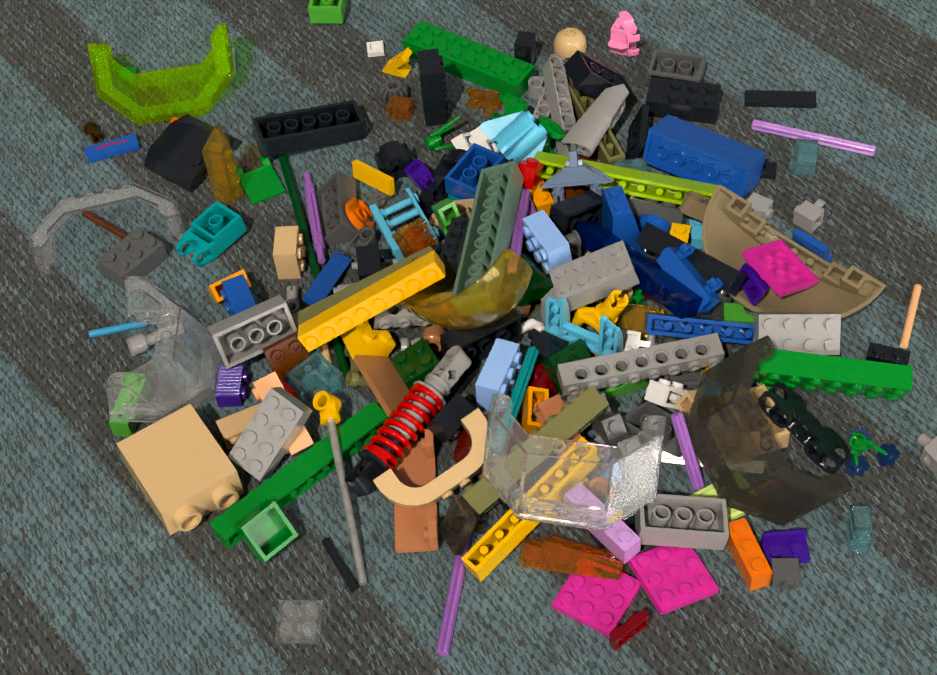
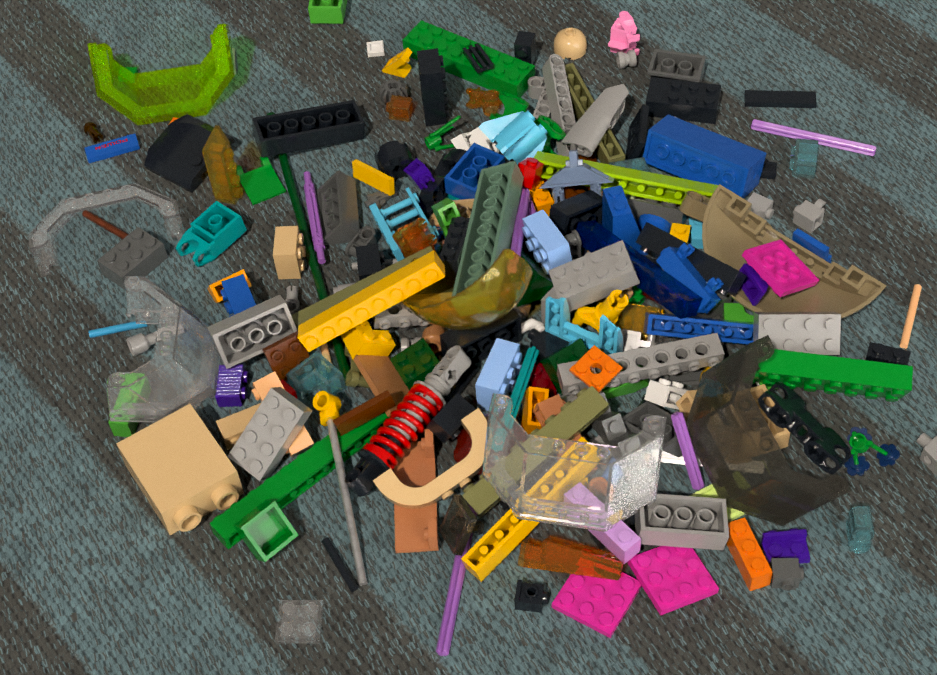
blue tile [302,251,352,305] -> none
orange tile [345,197,374,230] -> none
black brick [564,50,636,109] -> none
dark red plate [609,609,650,651] -> none
none -> reddish brown tile [333,390,396,436]
none -> black tile [462,43,493,74]
none -> black brick [514,580,548,613]
none -> orange piece [569,345,623,392]
none -> light grey wheel [616,50,637,69]

